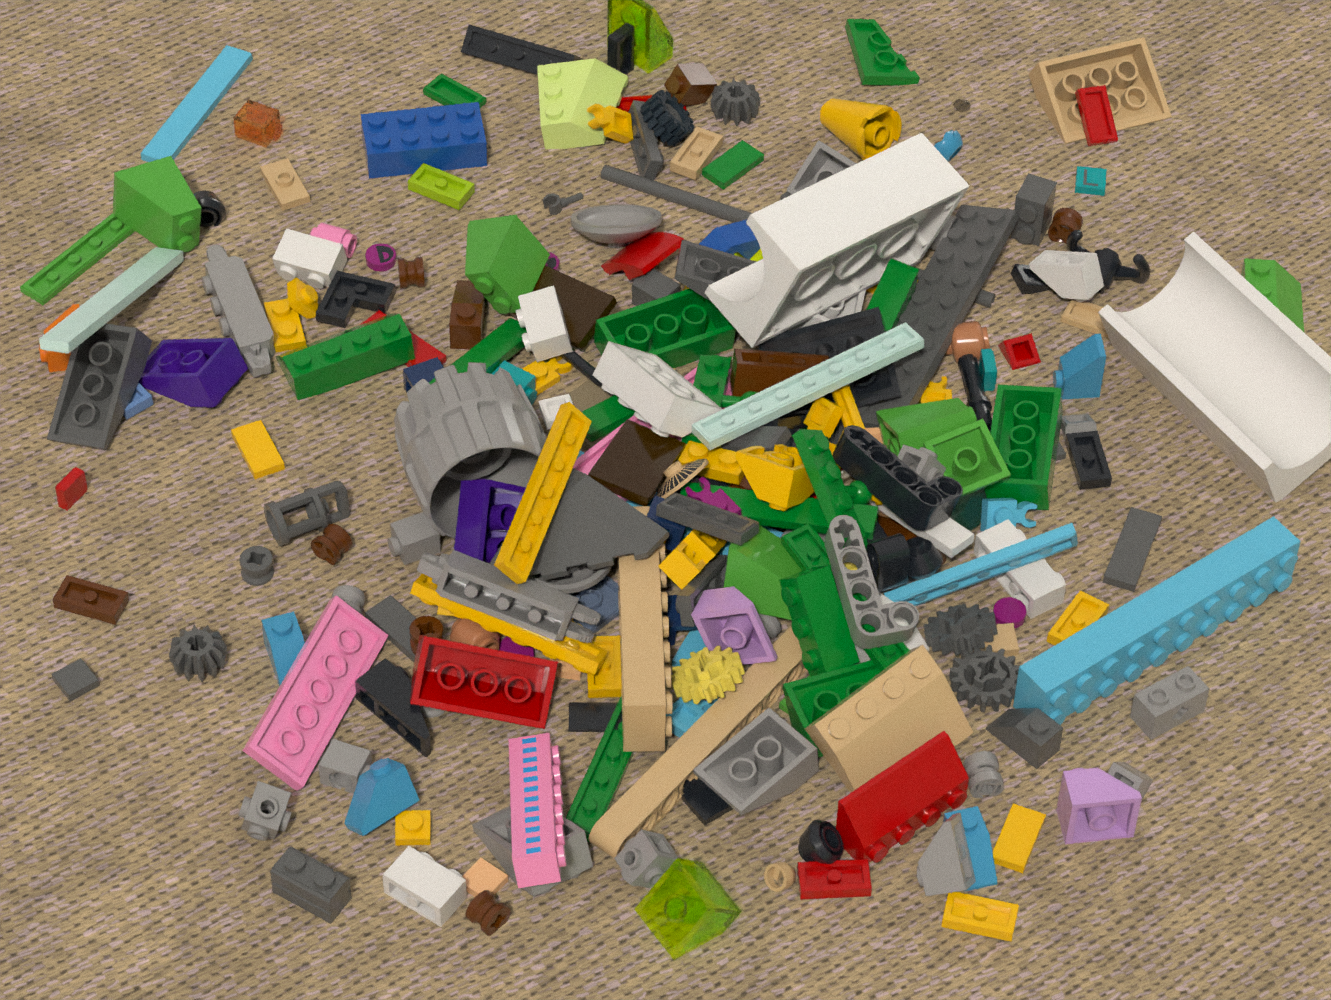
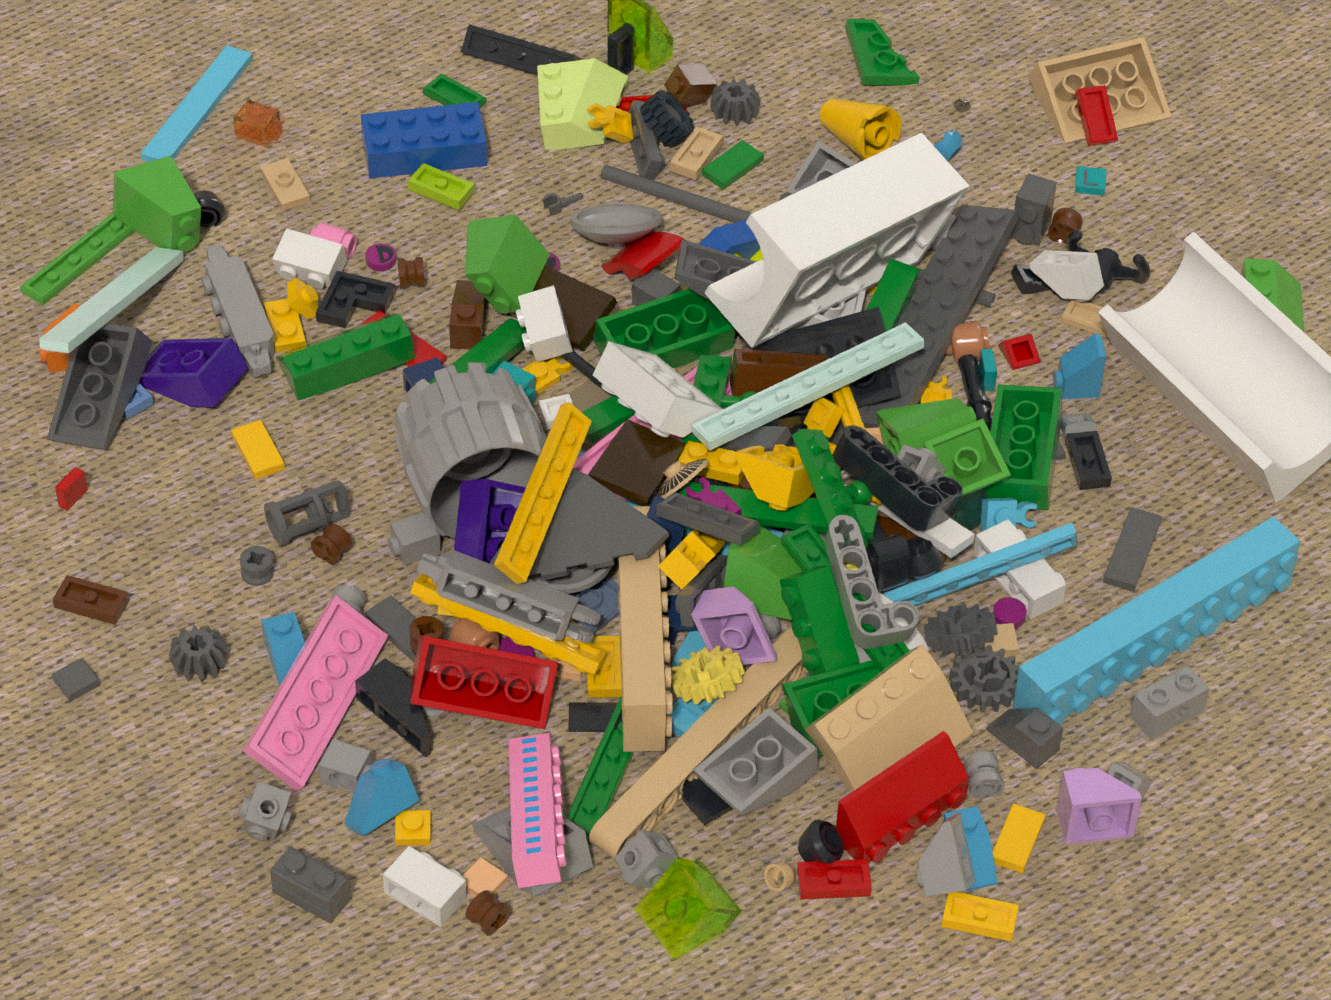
yellow plate [1047,590,1109,646] -> none

